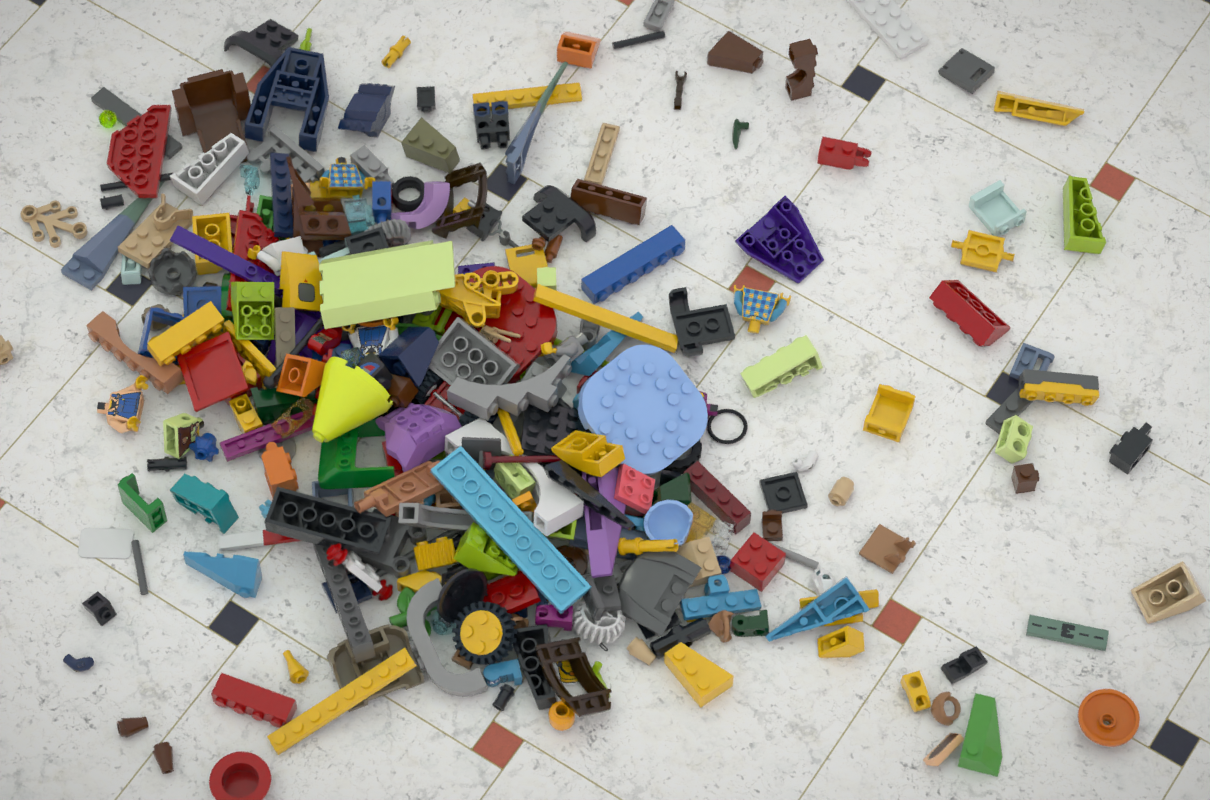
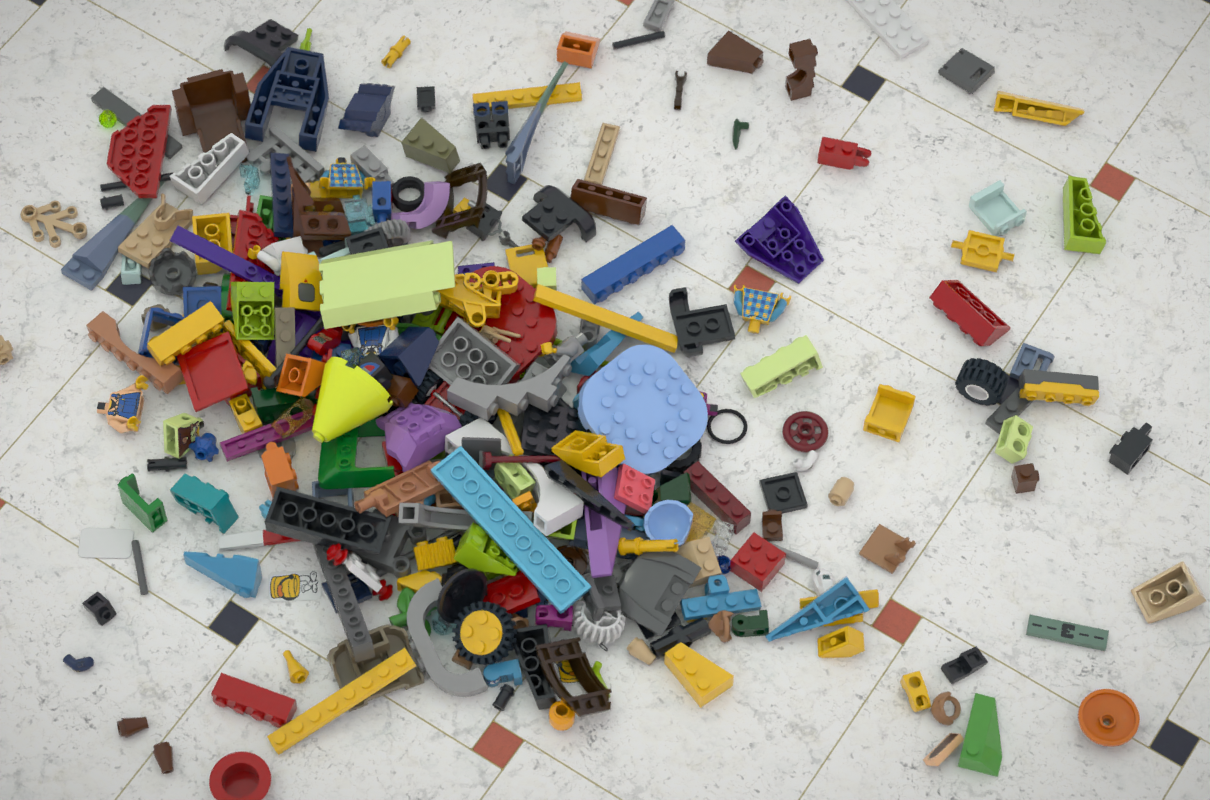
none -> sticker [268,570,322,602]
none -> dark red plate [782,411,829,452]
none -> black wheel [955,358,1008,406]

